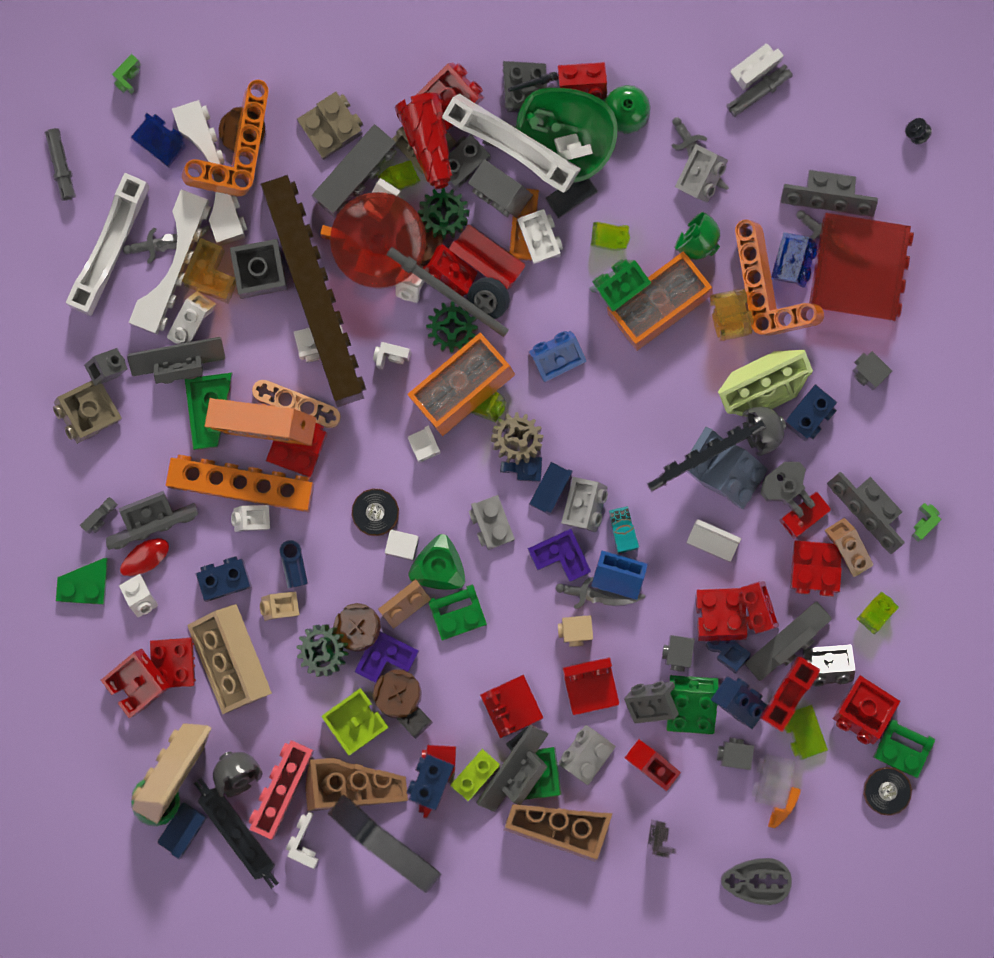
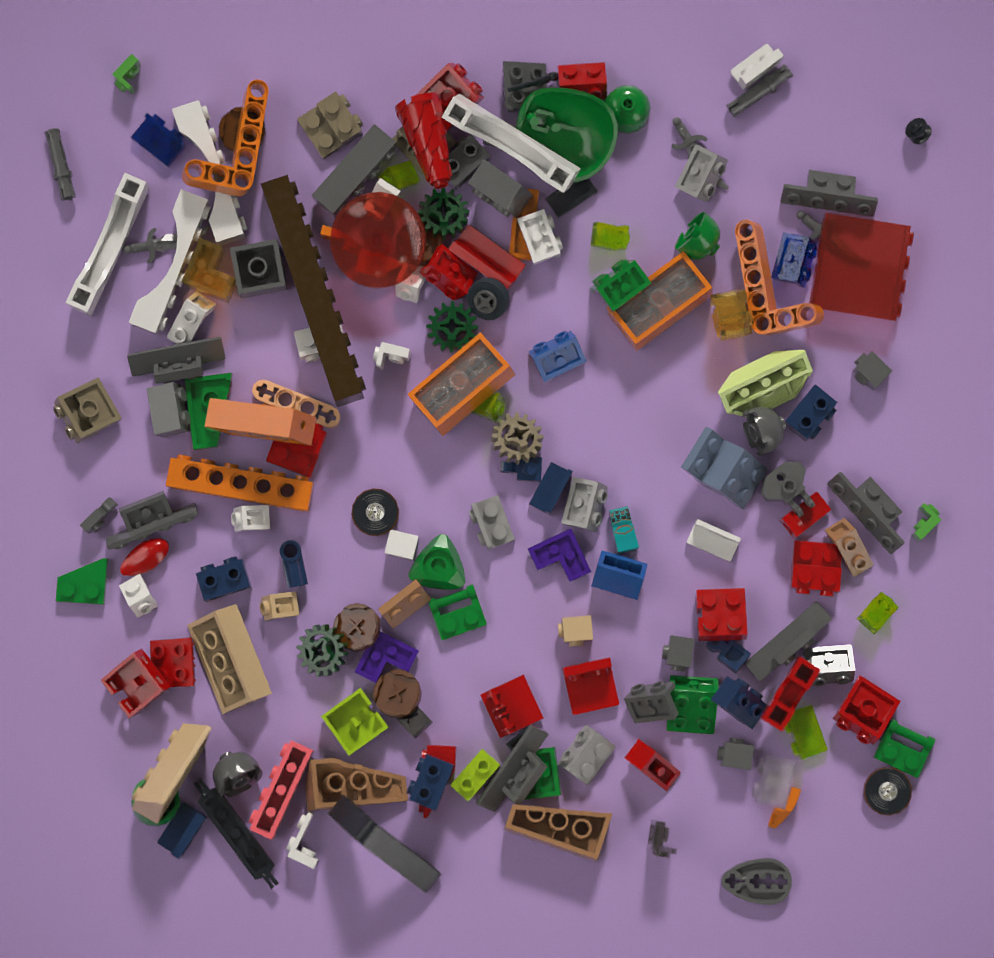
dark grey brick [84,348,128,386] -> none
dark grey bar [386,247,509,337] -> none
white panel [408,425,441,463] -> none
white bracket [554,134,593,160] -> none
piece [555,577,645,609] -> none
black plate [647,420,766,492] -> none
red plate [739,581,779,634] -> none
none -> dark grey brick [147,382,191,438]

